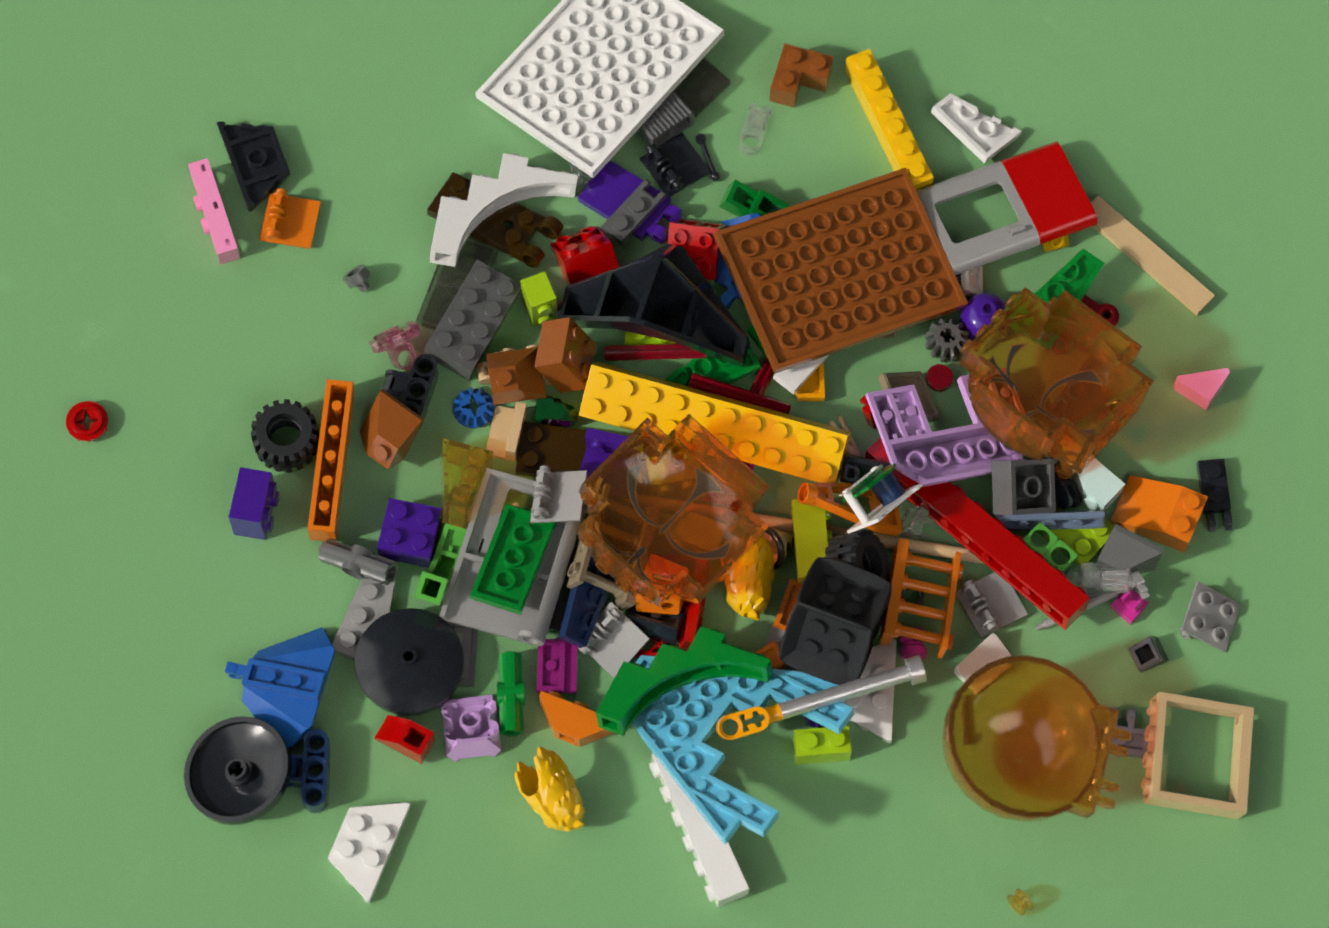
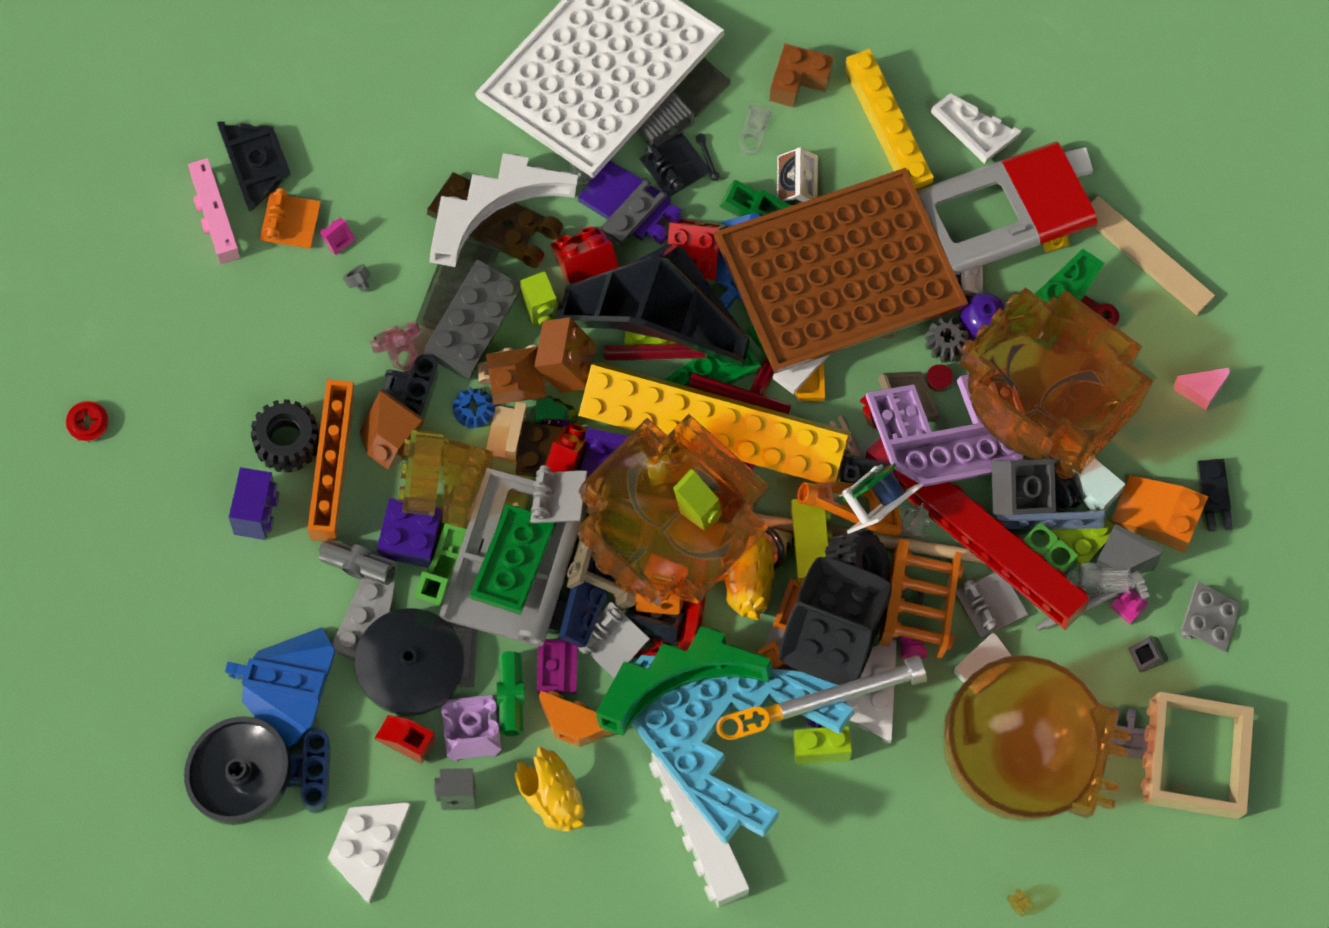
none -> dark pink tile [320,217,356,255]
none -> clear yellow wedge [398,430,444,516]
none -> dark grey brick [435,768,475,810]
none -> red slope [546,423,587,472]
none -> lime slope [673,469,722,531]
none -> white panel [777,147,818,202]
none -> white tile [1064,147,1093,177]

